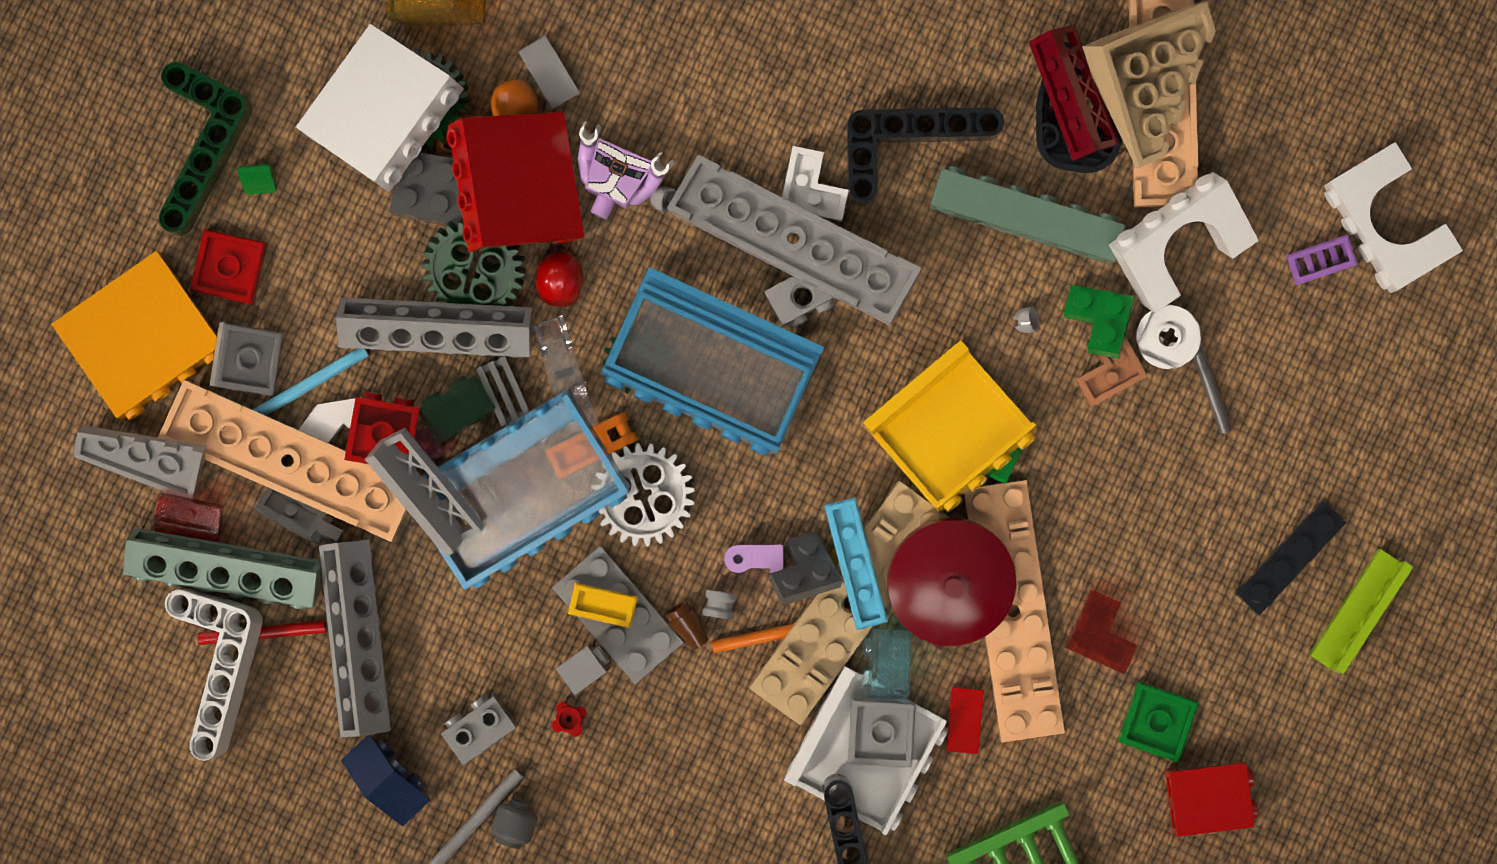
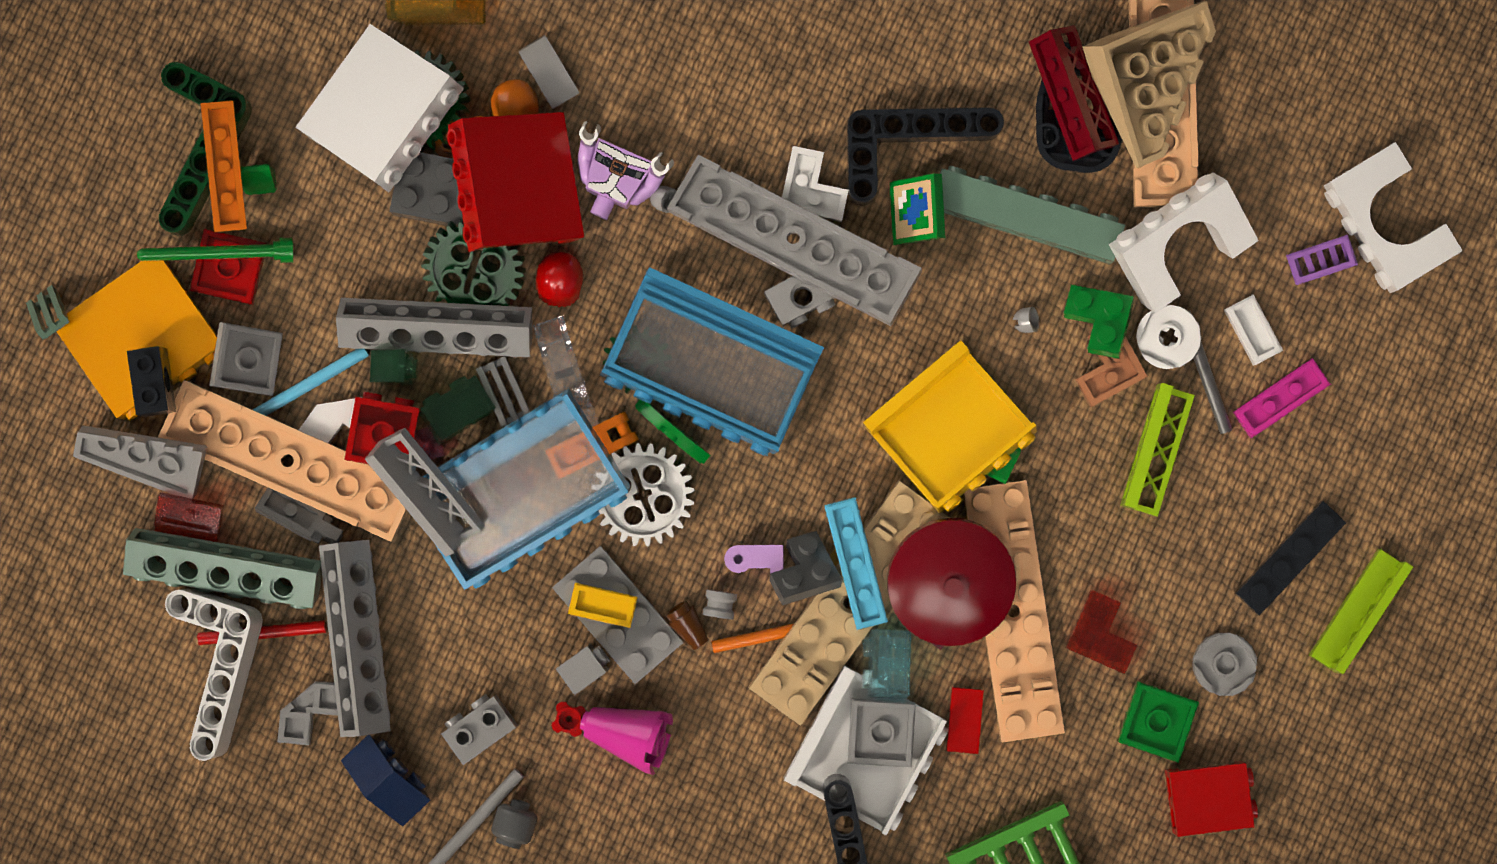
none -> sand green tile [26,285,69,340]
none -> black brick [127,346,176,417]
none -> green piece [137,237,293,263]
none -> orange plate [200,101,247,232]
none -> light grey tile [277,681,338,745]
none -> clear green slope [370,349,418,385]
none -> dark pink cone [580,707,673,775]
none -> green tile [635,400,711,464]
none -> tile [890,173,946,245]
none -> lime fence [1120,383,1195,517]
none -> light grey tile [1192,633,1257,696]
none -> white tile [1224,294,1283,366]
none -> dark pink tile [1232,358,1331,438]

